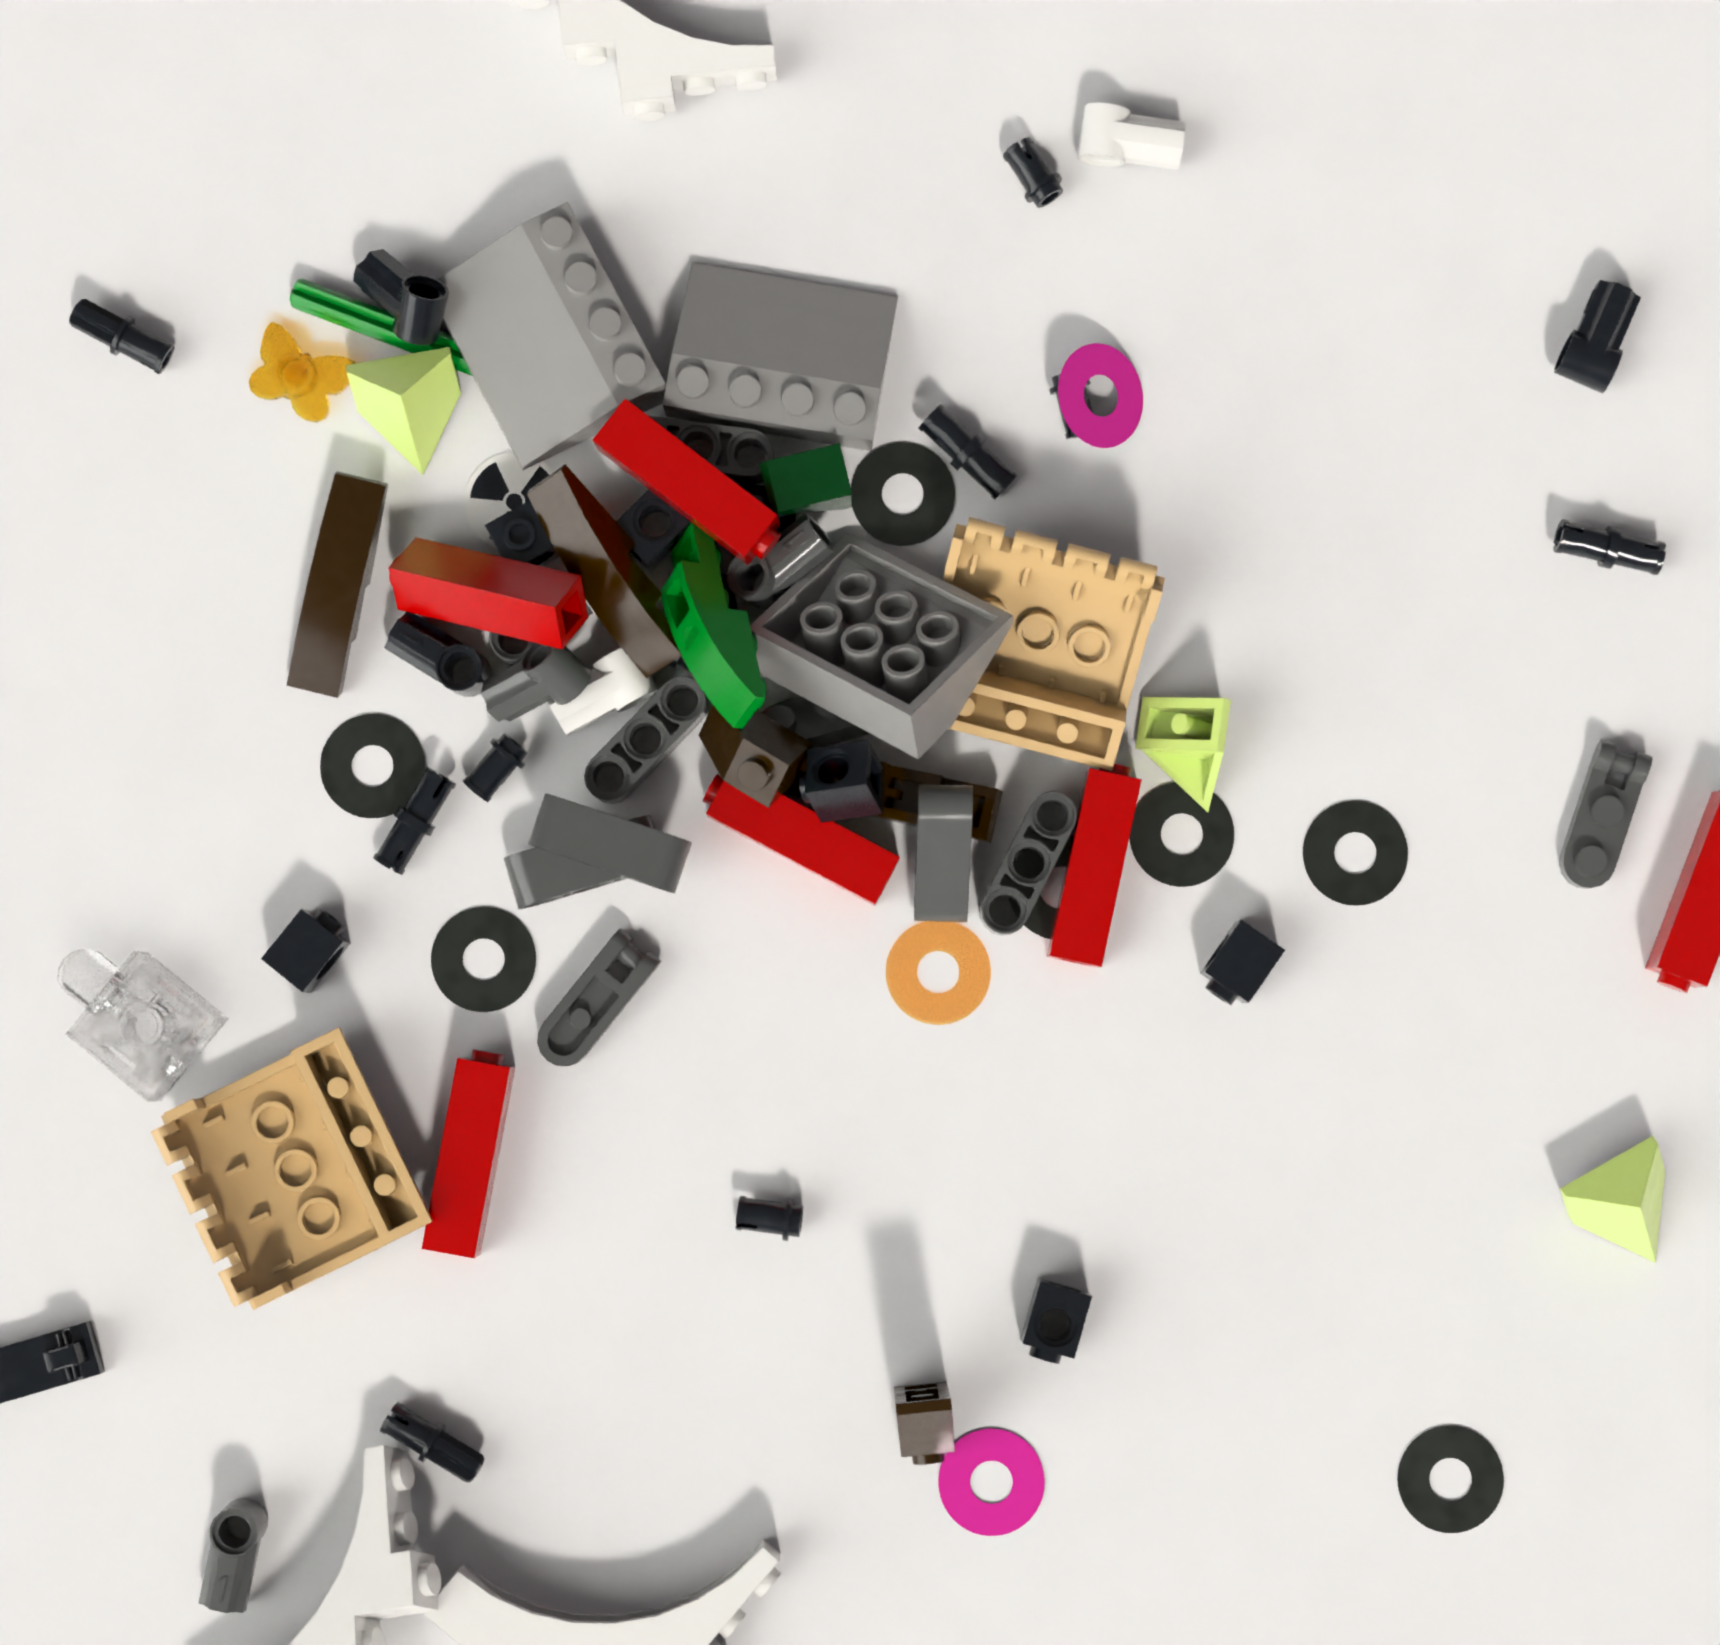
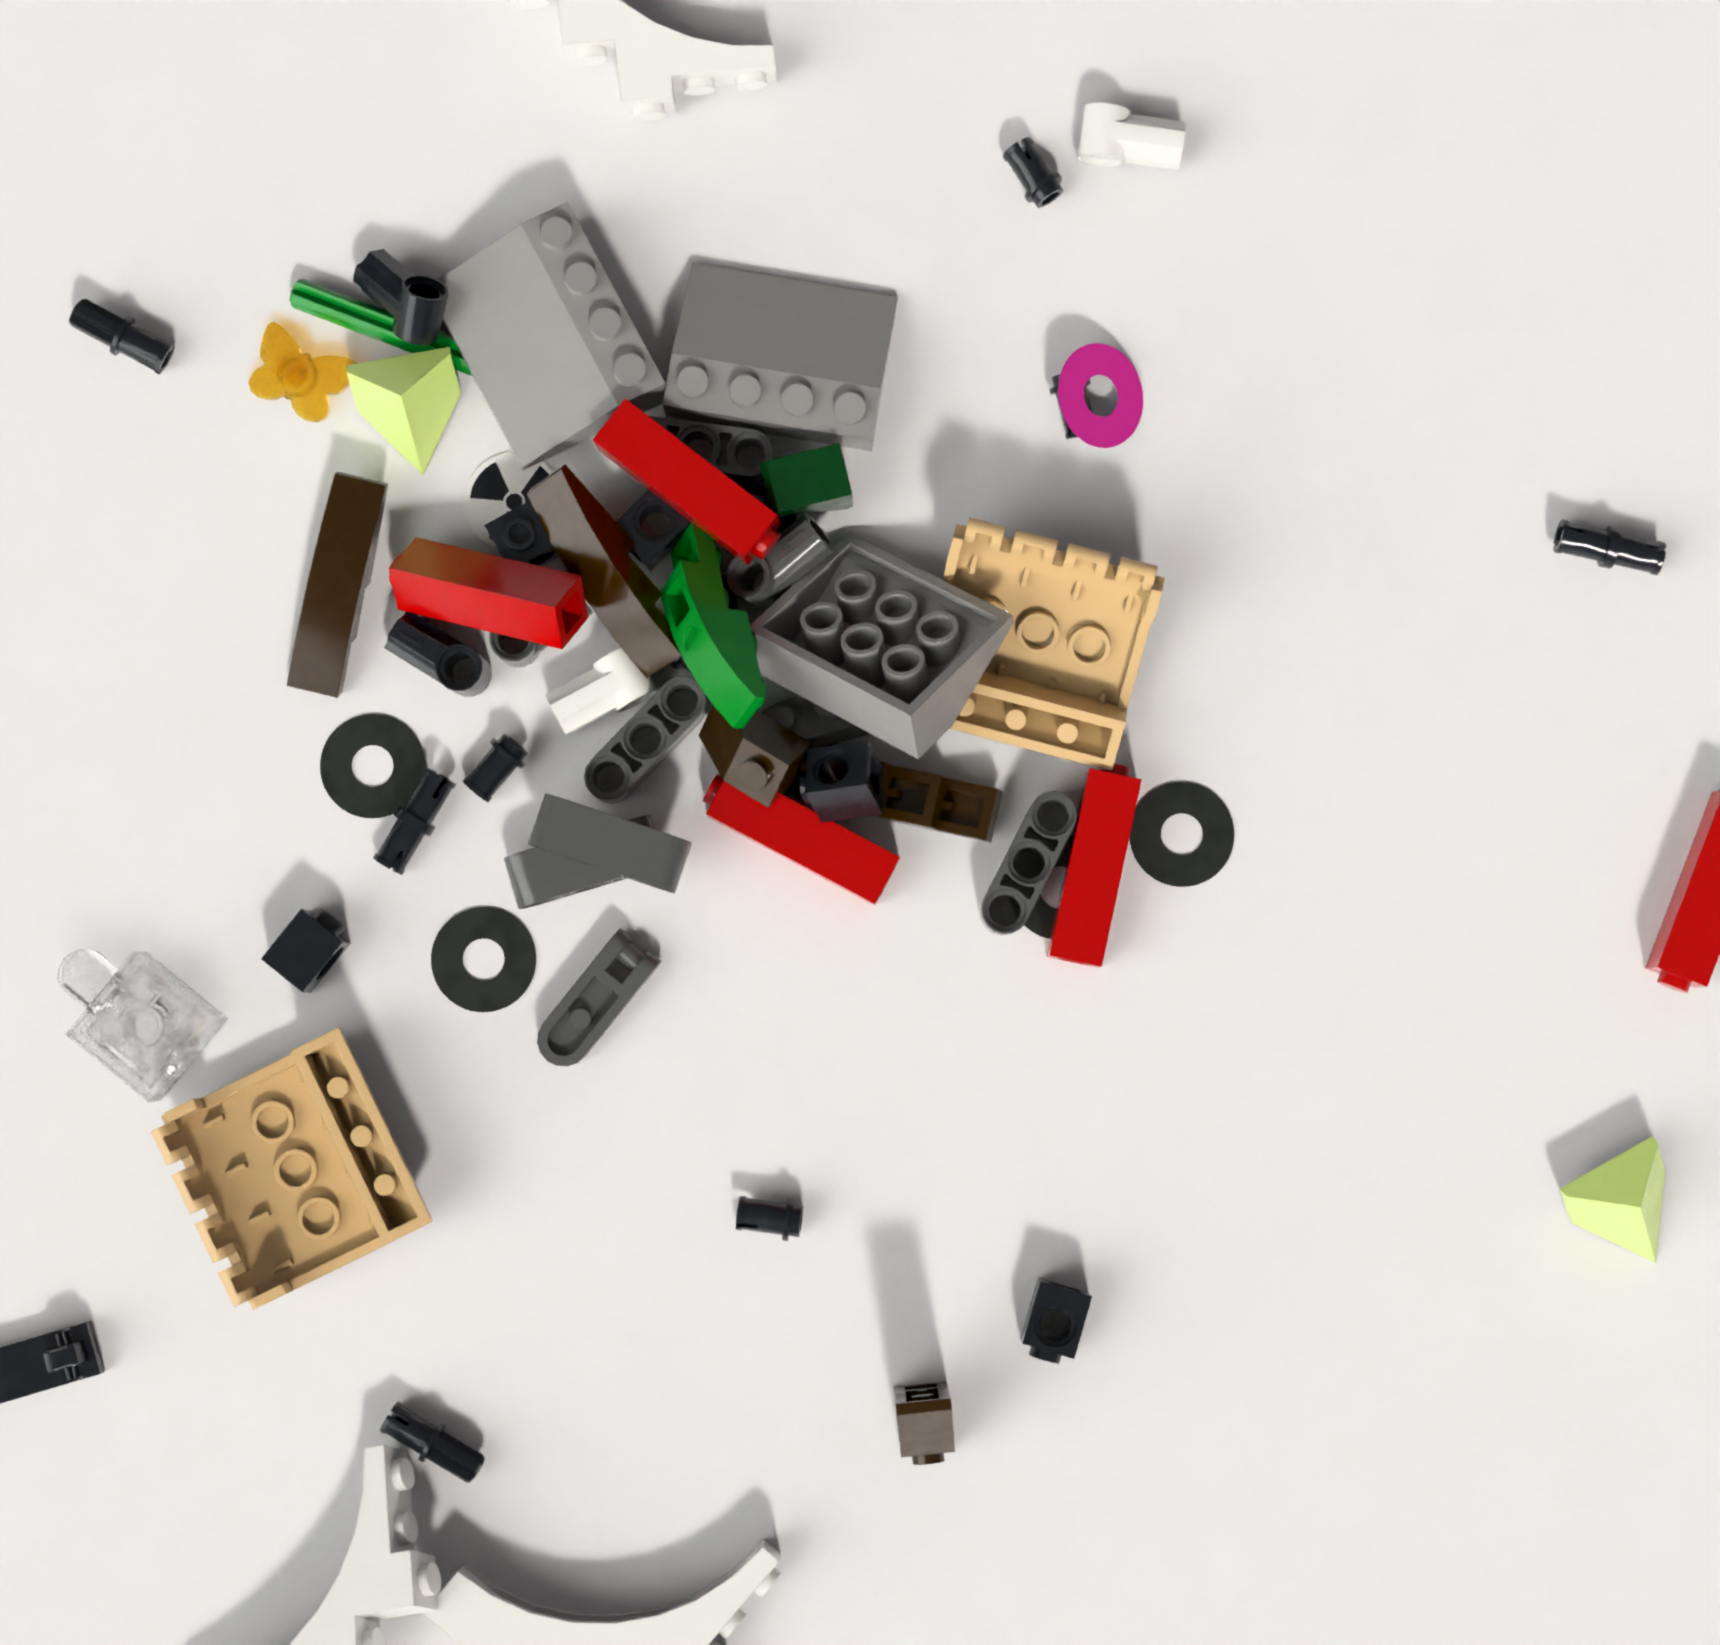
dark grey piece [198,1498,268,1613] -> none
red brick [421,1049,515,1258] -> none
dark grey piece [480,643,591,722] -> none
pearl dark grey piece [851,442,955,546] -> none
clear orange piece [886,921,991,1025] -> none
dark grey beam [914,784,973,922] -> none
black pin [918,404,1018,500] -> none
dark pink piece [938,1429,1045,1536] -> none
yellowish green slope [1135,697,1231,813] -> none
black brick [1200,920,1285,1006] -> none
pearl dark grey piece [1303,801,1408,906] -> none
pearl dark grey piece [1397,1426,1504,1533] -> none
black piece [1554,280,1641,393] -> none
dark grey plate [1559,739,1653,889] -> none

